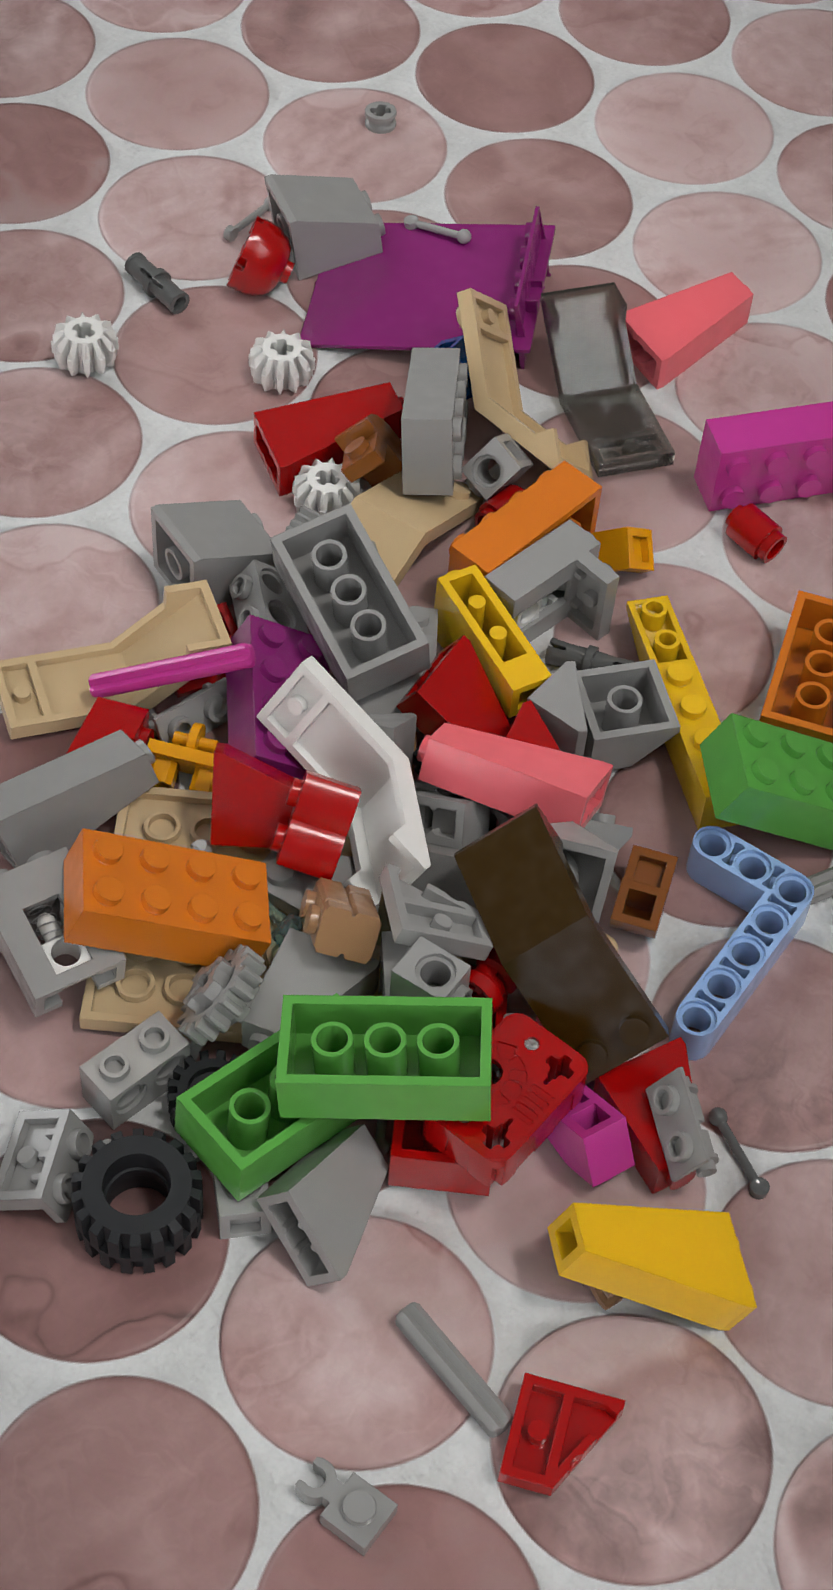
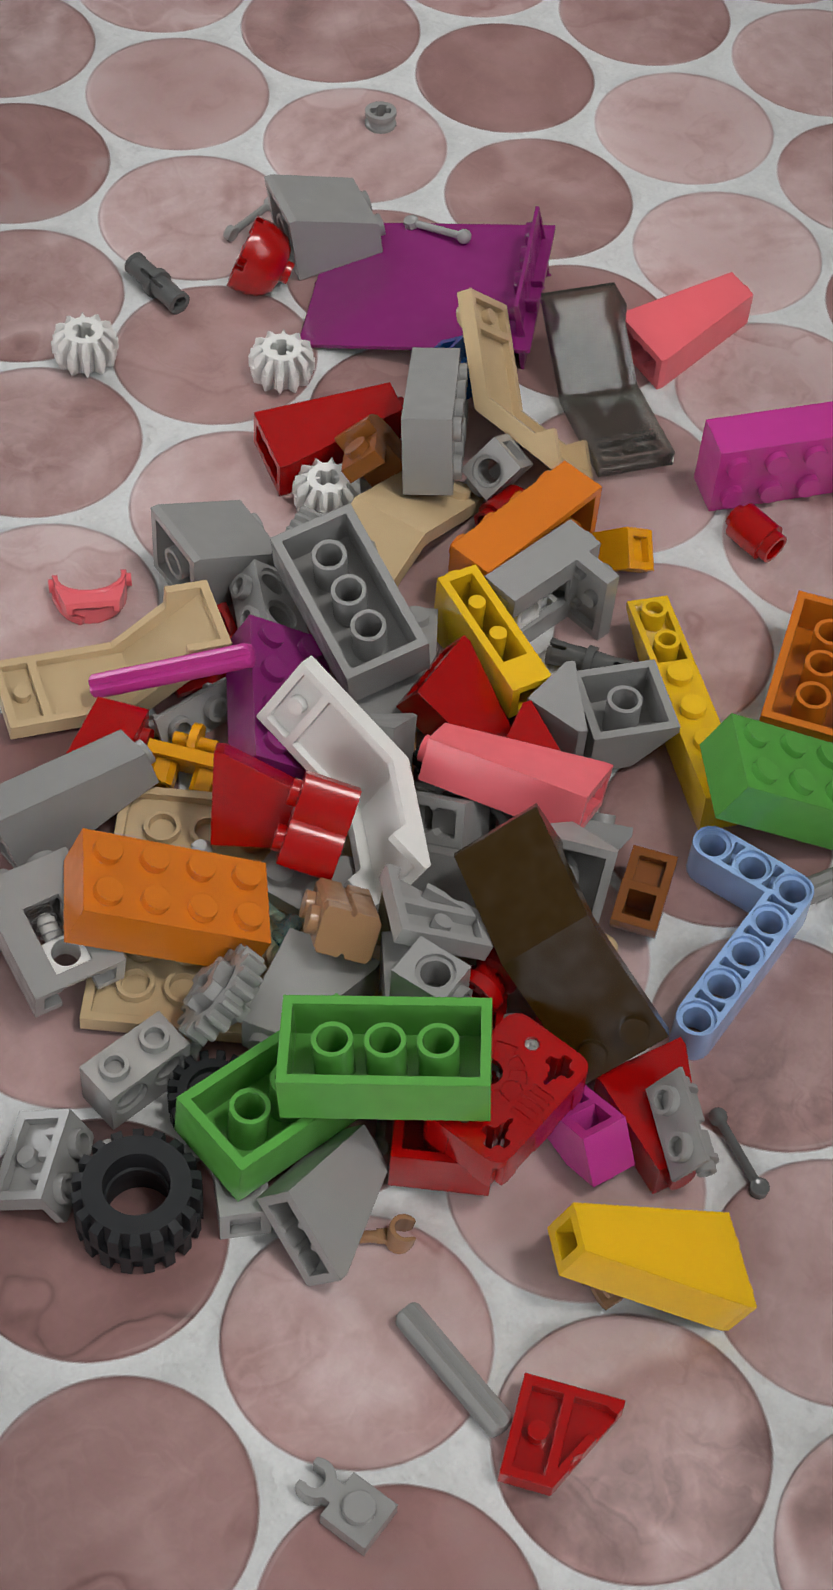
none -> coral helmet [48,569,132,625]
none -> medium nougat hand [359,1214,416,1254]

